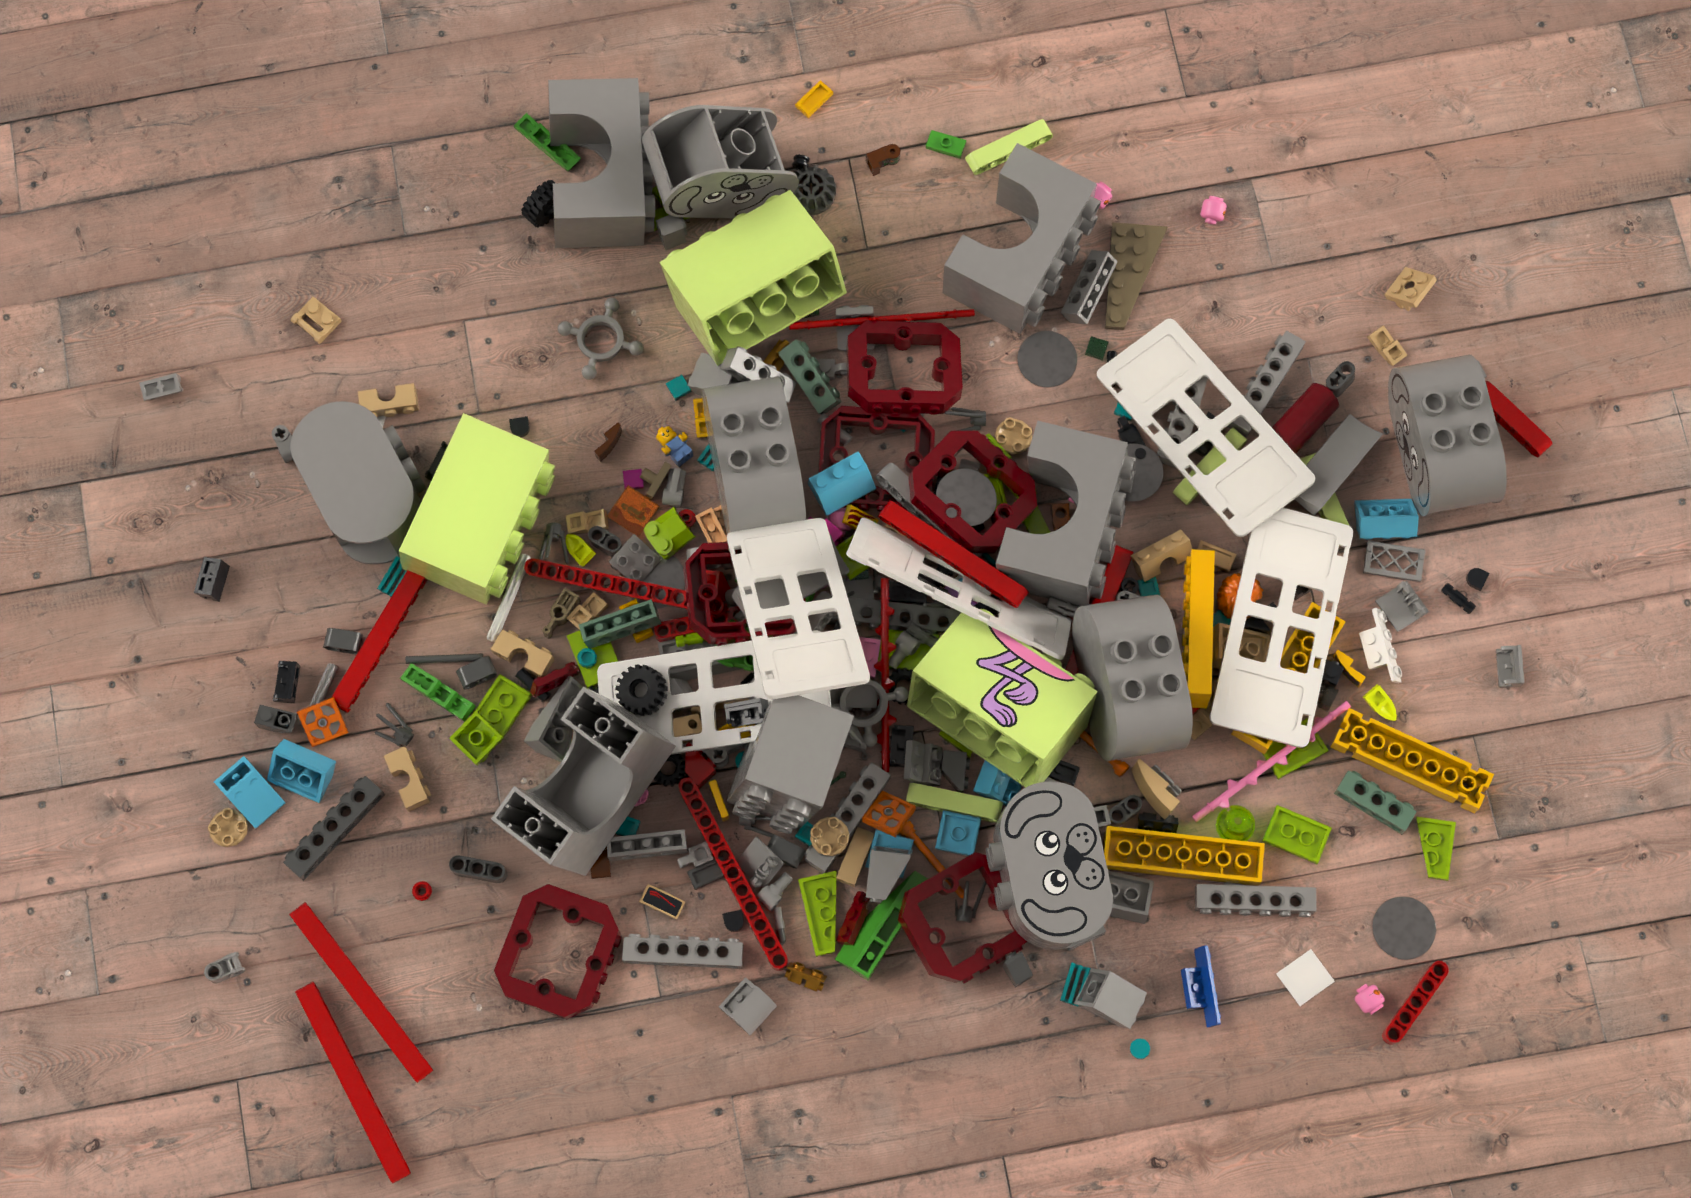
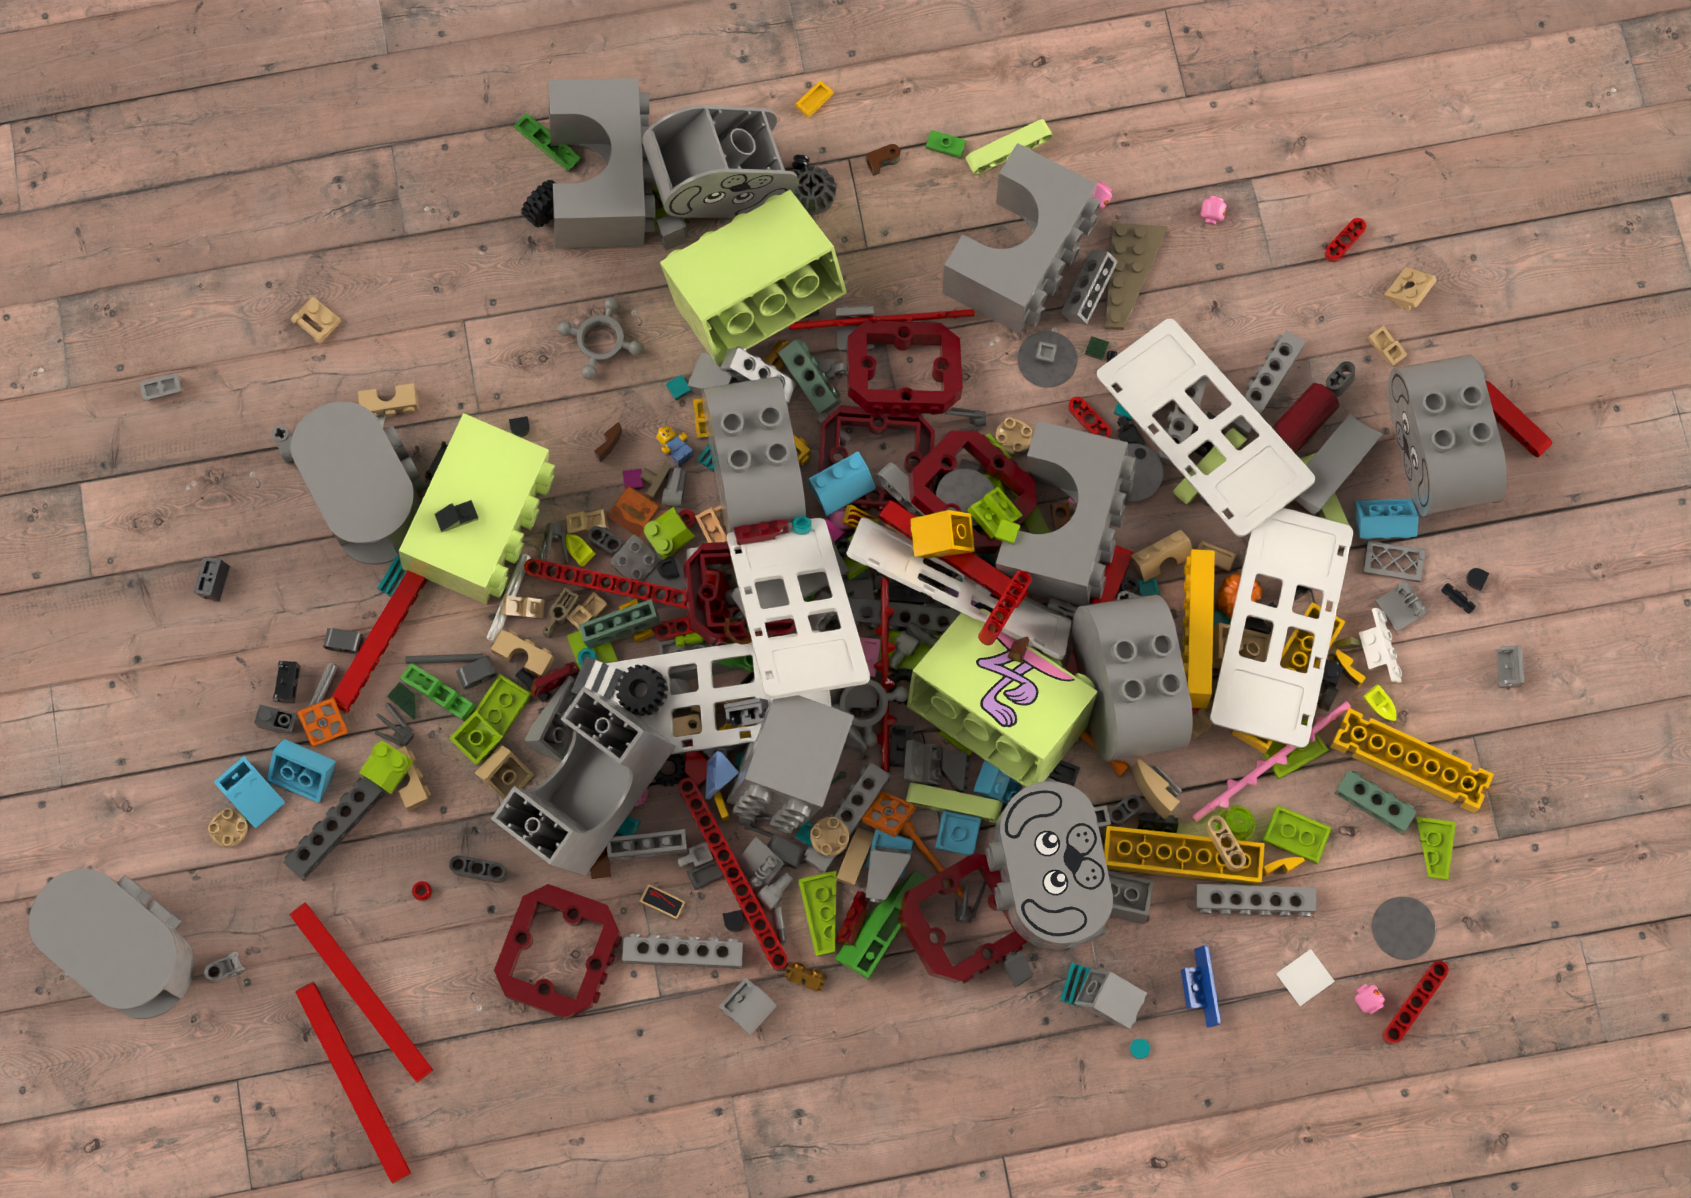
none -> light grey brick [29,869,195,1019]
none -> lime slope [359,740,414,794]
none -> clear green tile [387,682,416,720]
none -> black slope [435,500,478,533]
none -> tan slope [475,745,534,800]
none -> tan slope [502,595,545,619]
none -> black sticker [571,656,622,699]
none -> black tile [658,557,679,579]
none -> light blue slope [705,751,739,799]
none -> reddish brown helmet [723,619,760,645]
none -> dark red hinge [733,519,789,545]
none -> teal tile [792,516,812,534]
none -> yellow bracket [793,435,811,467]
none -> black bush [835,538,850,558]
none -> yellow slope [911,510,975,558]
none -> lime slope [967,487,1023,539]
none -> red beam [978,570,1032,646]
none -> lime tile [995,519,1020,545]
none -> reddish brown slope [1008,636,1030,663]
none -> light grey tile [1035,341,1057,364]
none -> red beam [1068,397,1111,438]
none -> tan beam [1206,816,1246,871]
none -> yellow slope [1262,857,1305,876]
none -> red beam [1325,218,1366,262]
none -> olive tile [1334,637,1362,649]

